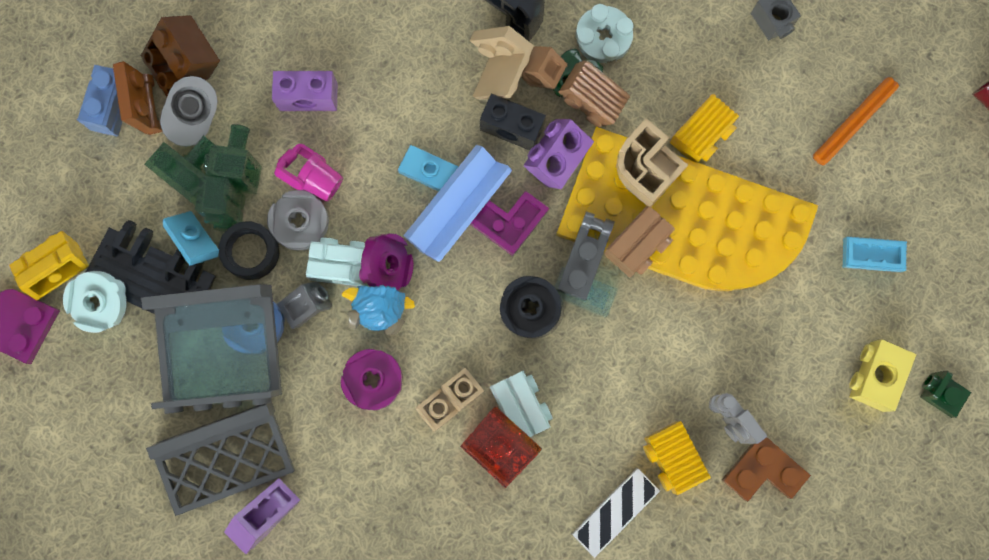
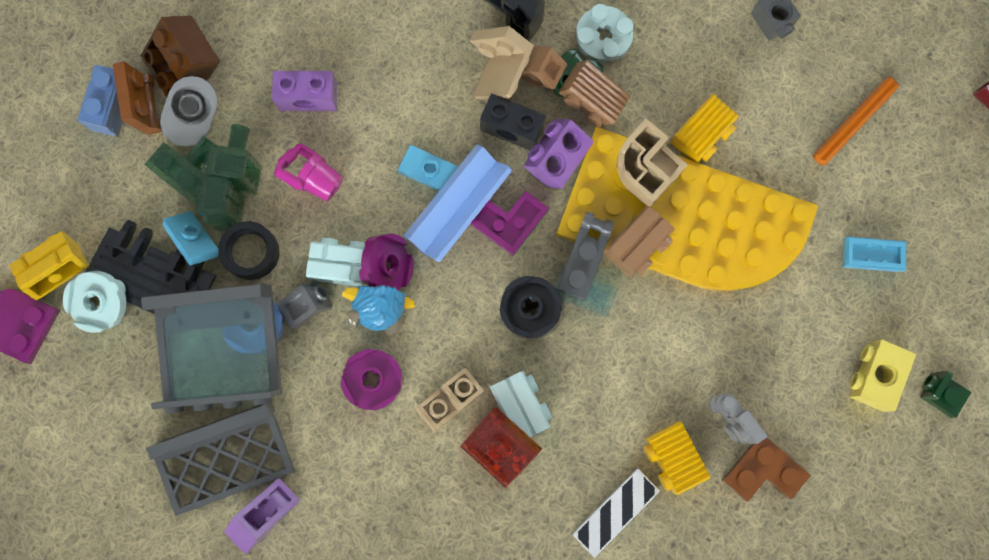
light grey plate [267,190,329,251] -> none

